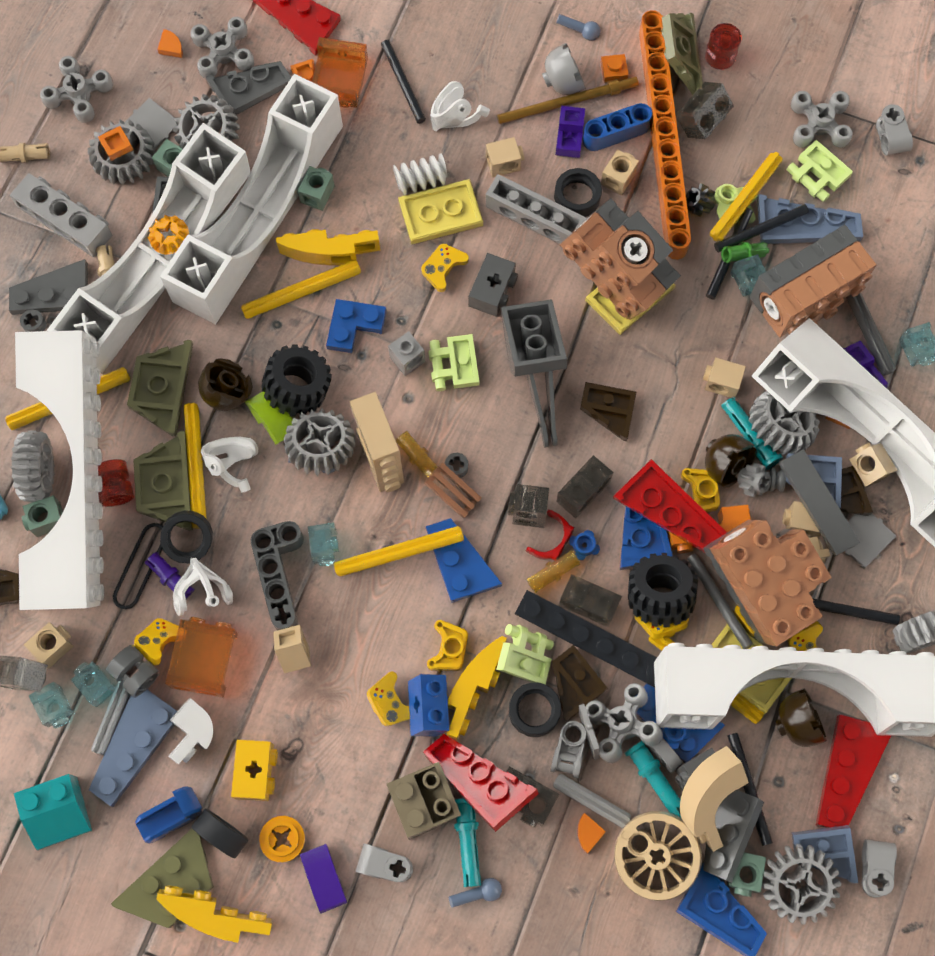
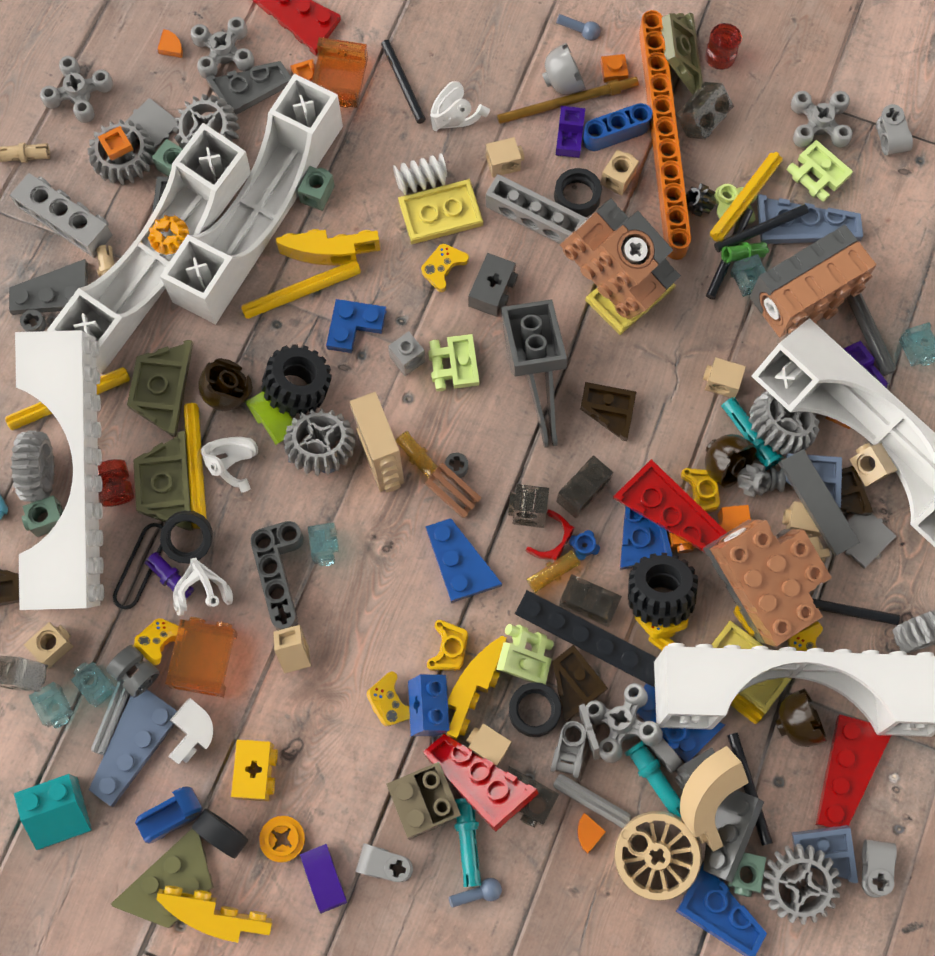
yellow axle [334,526,464,577] -> none
dark grey bar [687,553,753,649] -> none
none -> tan brick [467,724,512,767]

